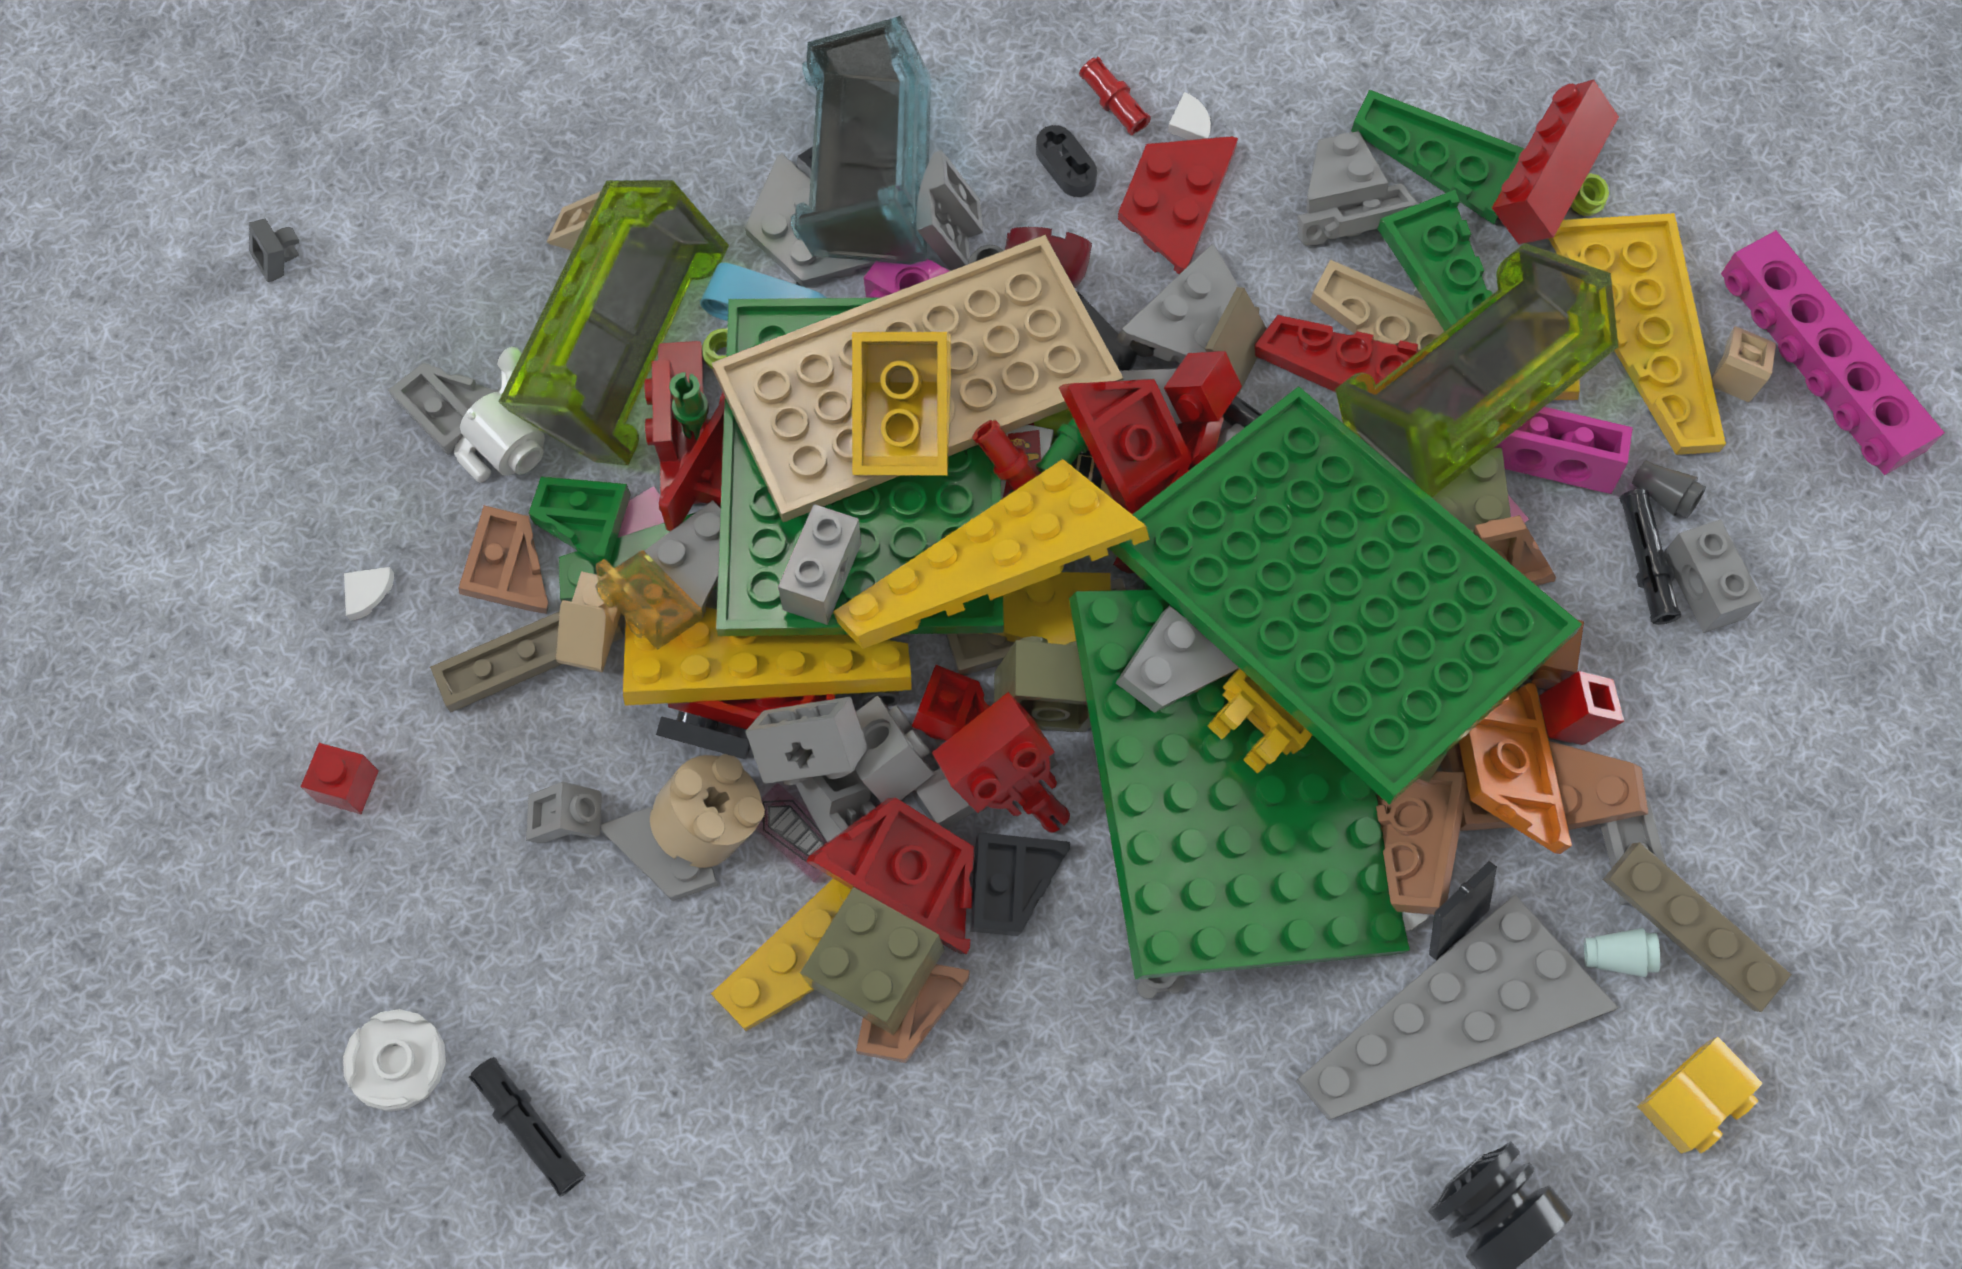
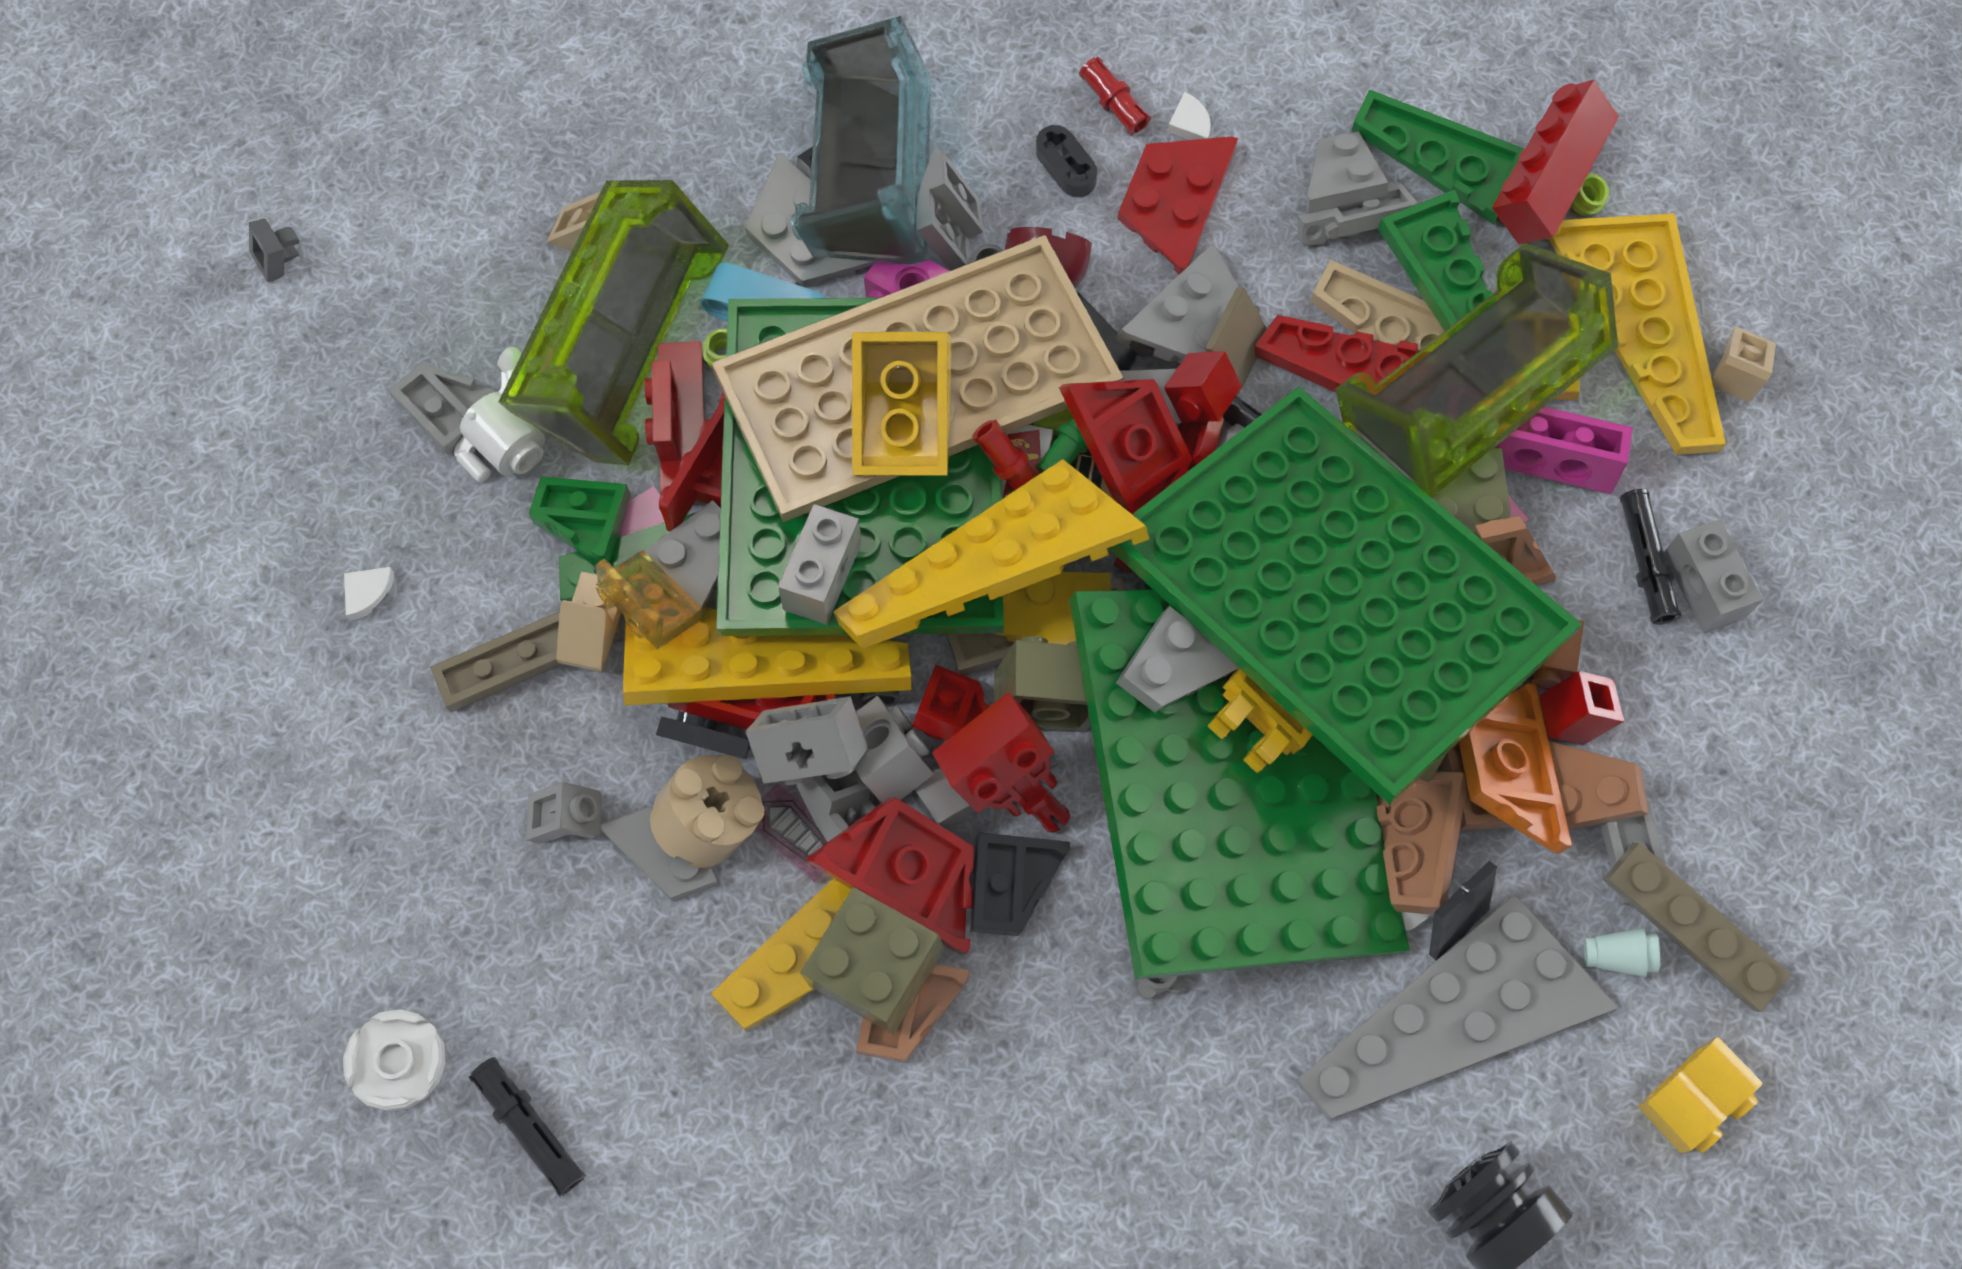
red brick [300,743,379,814] -> none
nougat wing [458,505,548,614] -> none
green pin [669,372,709,440] -> none
dark grey cone [1632,460,1706,518] -> none
dark pink brick [1721,230,1945,475] -> none

